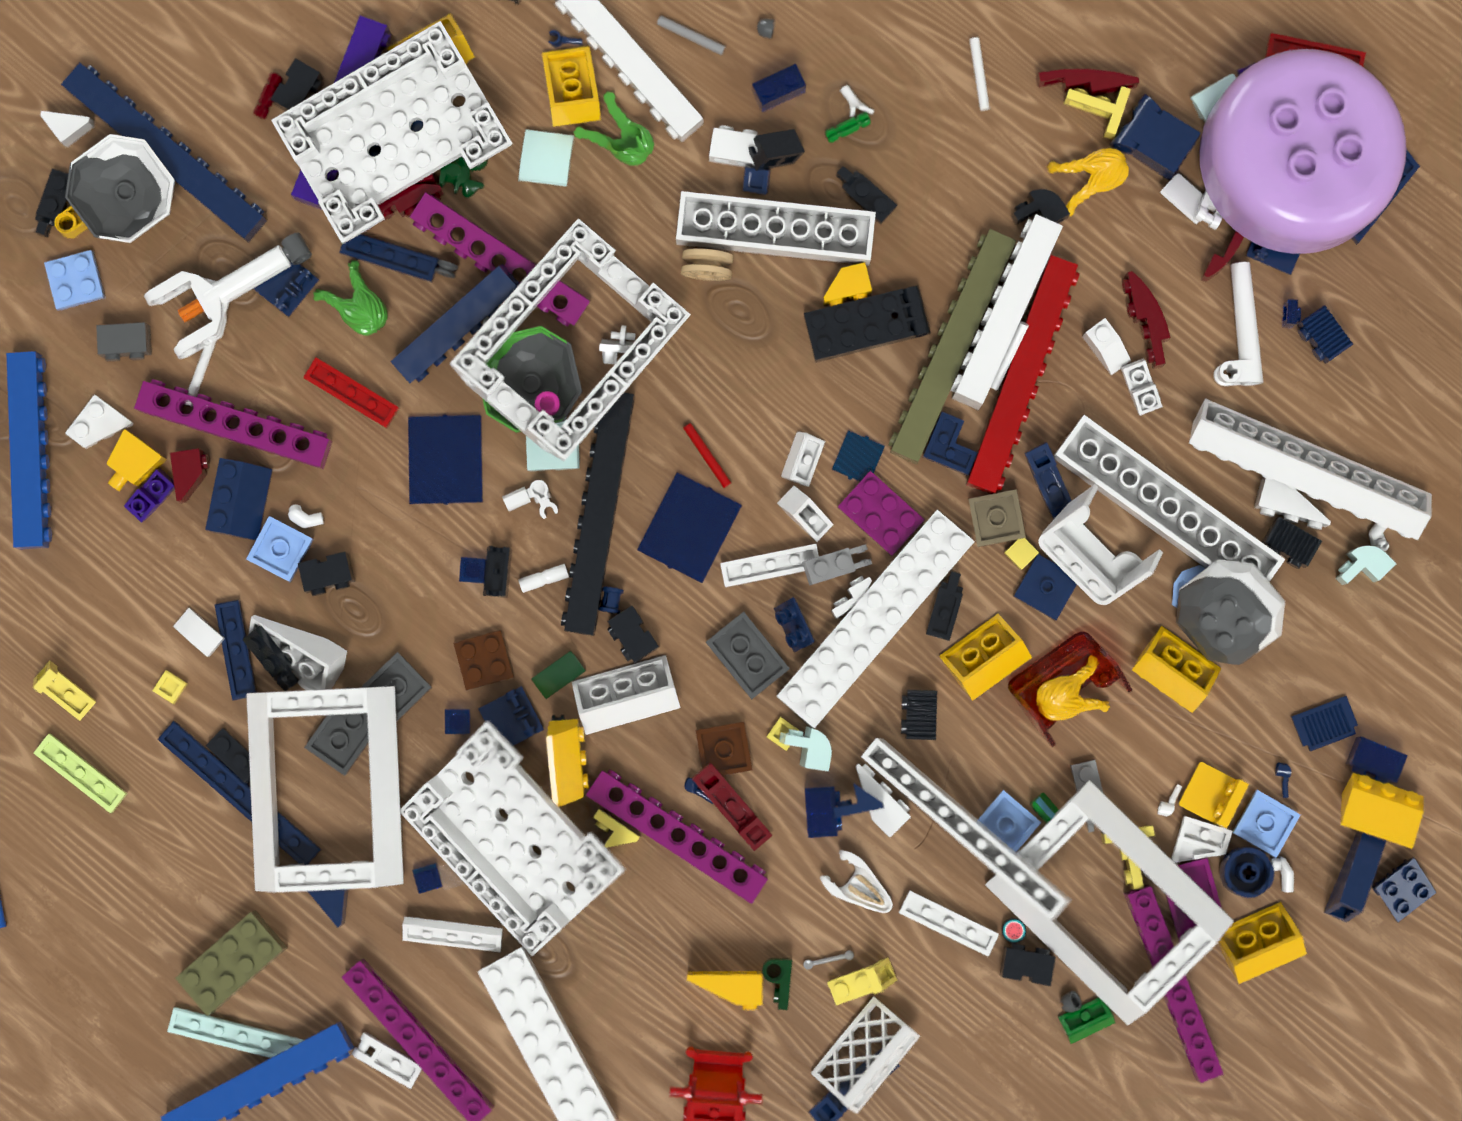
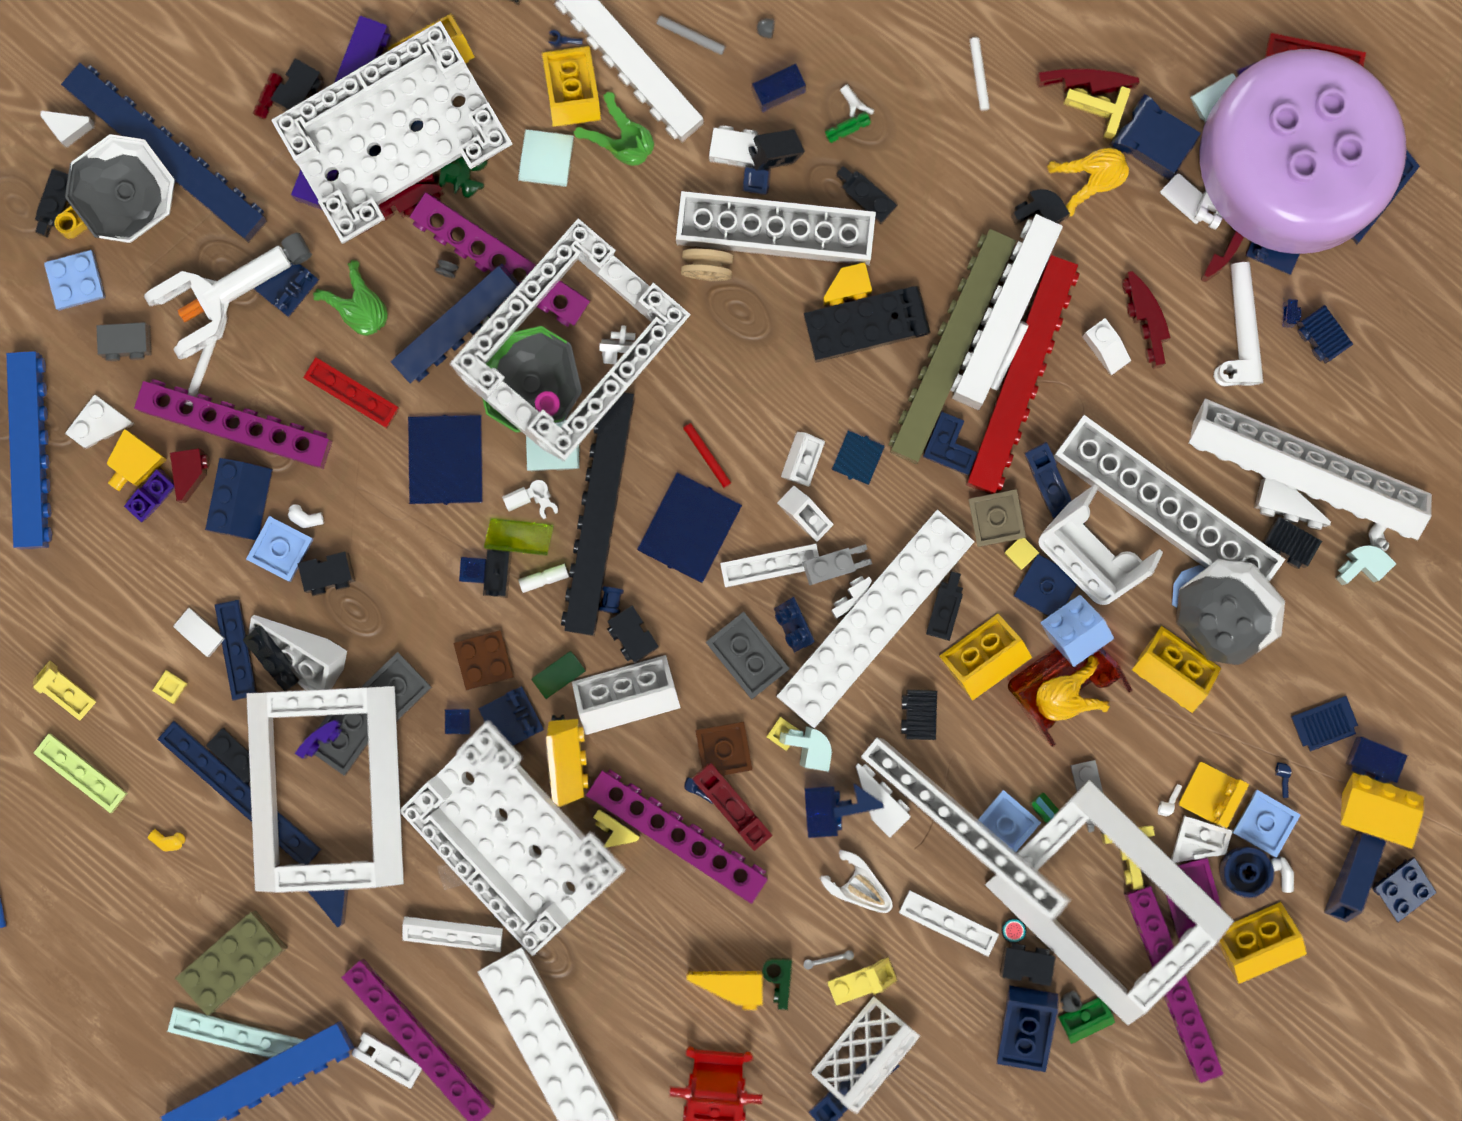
dark blue tile [339,234,439,283] -> none
clear blue plate [412,863,444,894] -> none
magenta plate [837,471,925,556] -> none
white slope [1120,359,1162,415] -> none
none -> yellow arm [147,829,186,852]
none -> dark purple slope [295,720,342,759]
none -> clear neon green piece [484,518,554,556]
none -> dark blue slope [997,985,1059,1072]
none -> light blue brick [1040,595,1114,667]

